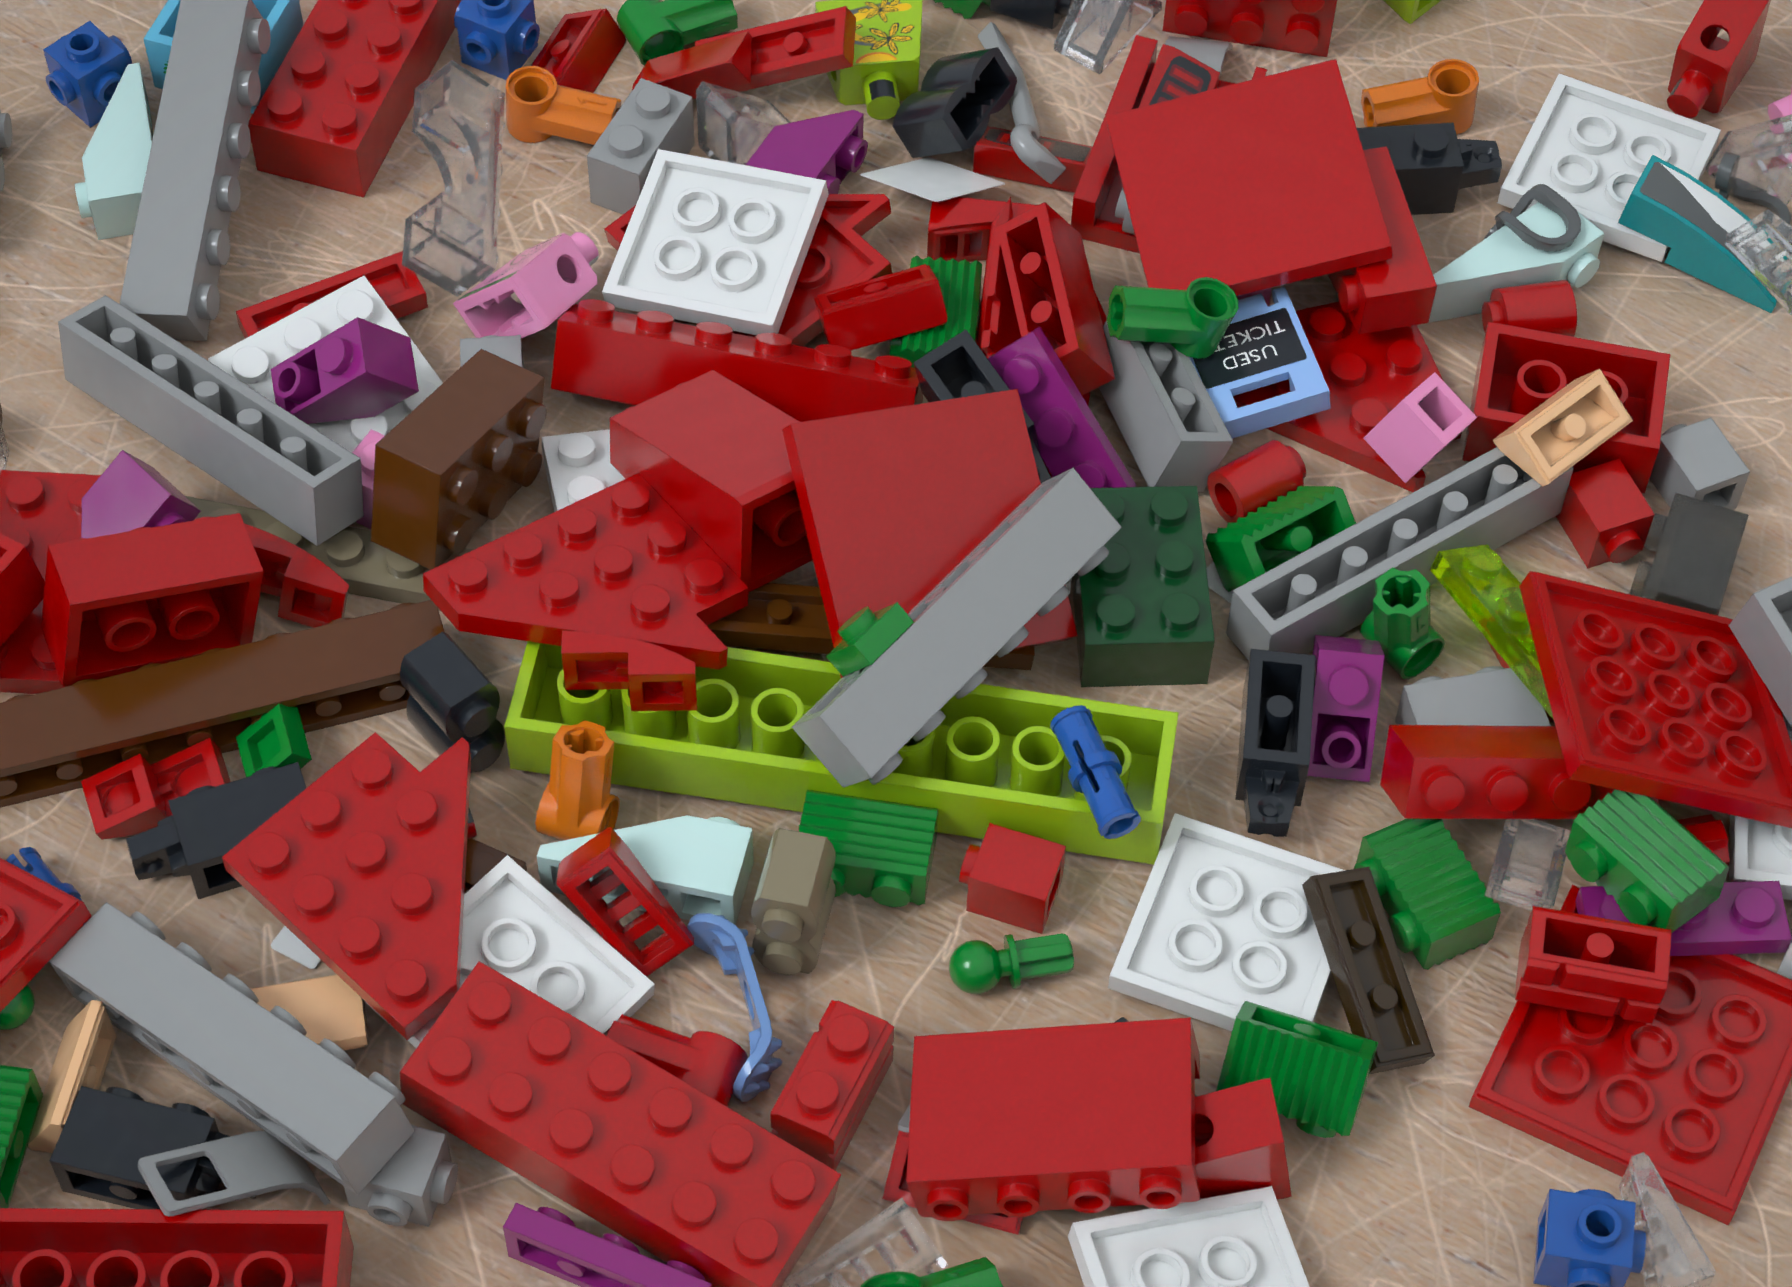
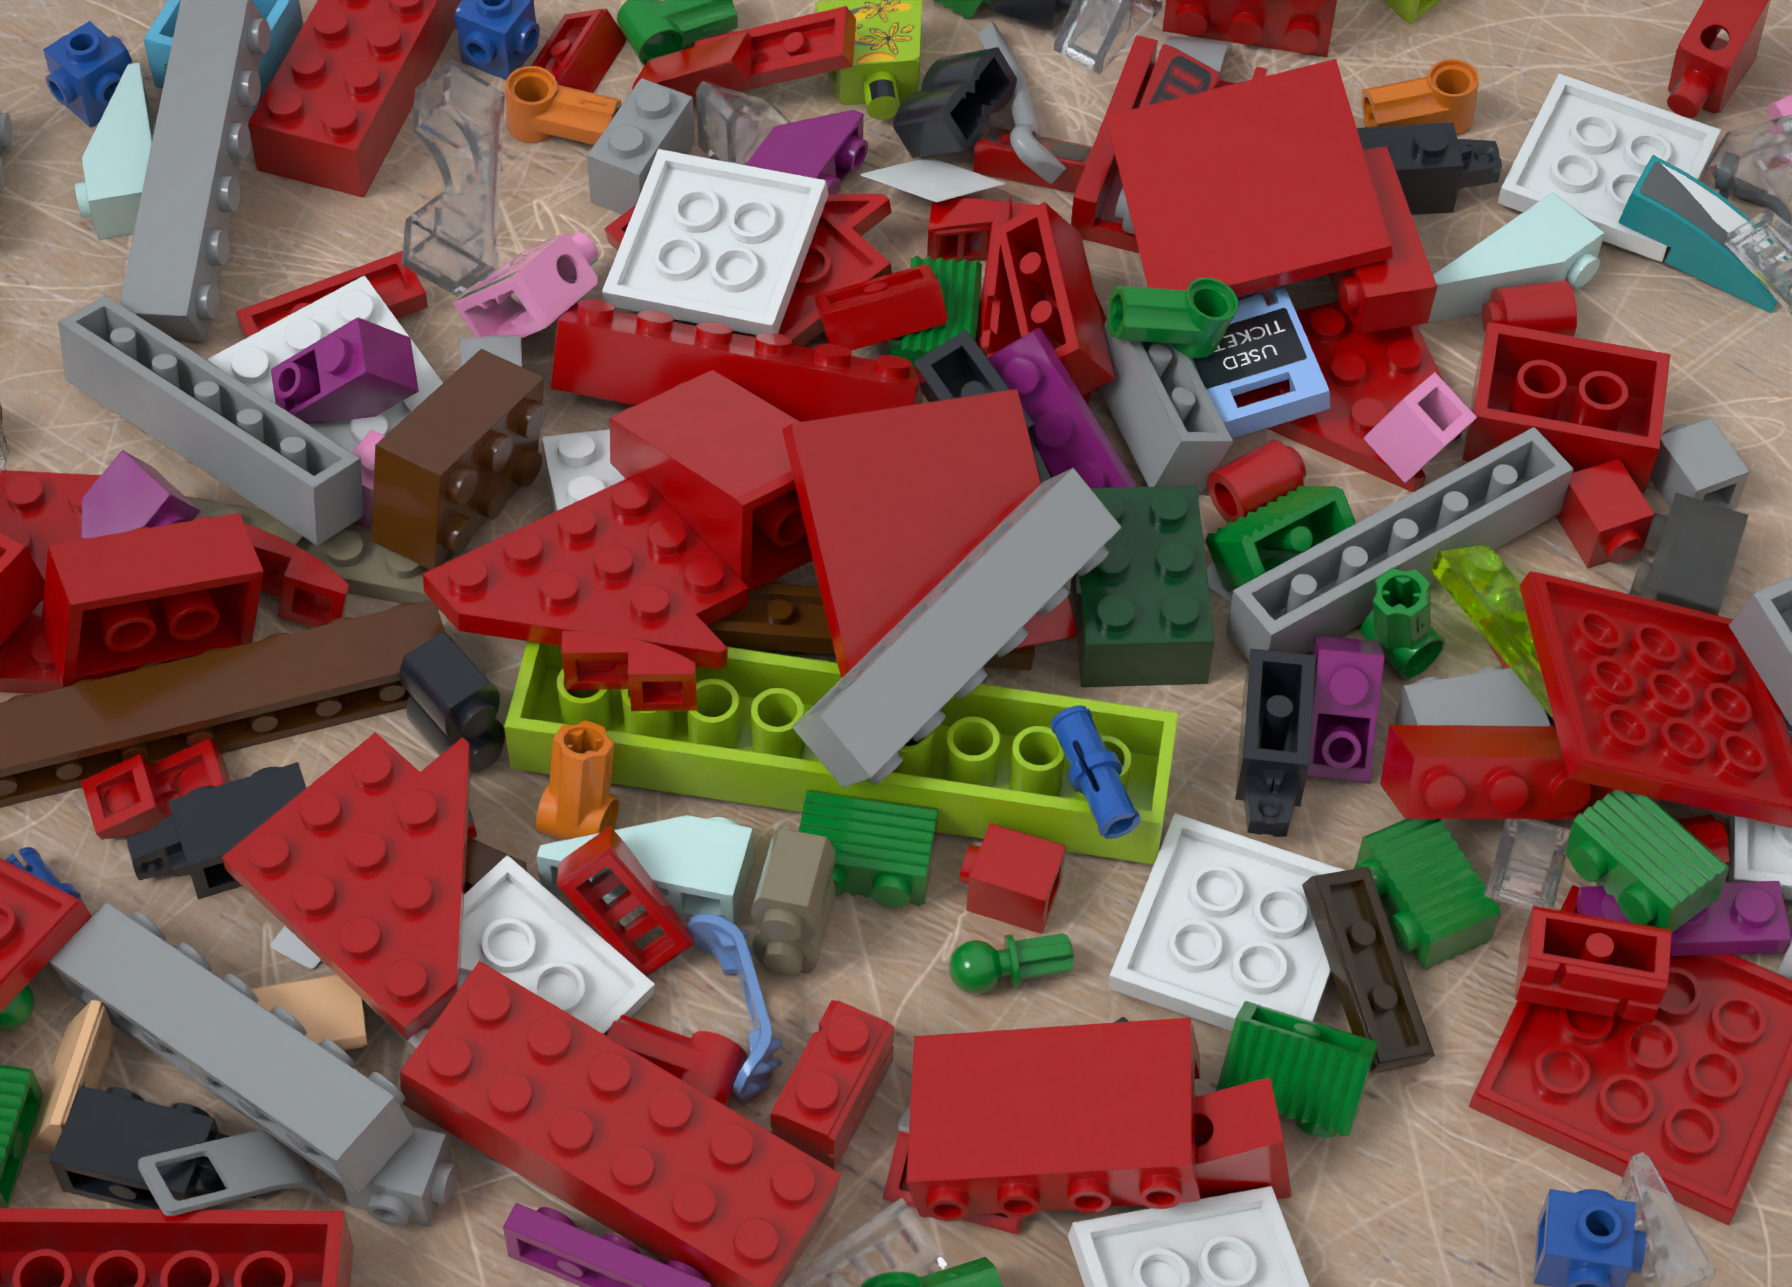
green plate [236,704,312,777] -> none
green plate [826,602,914,677] -> none
dark grey piece [1484,184,1581,251] -> none
light nougat slope [1493,369,1633,487] -> none

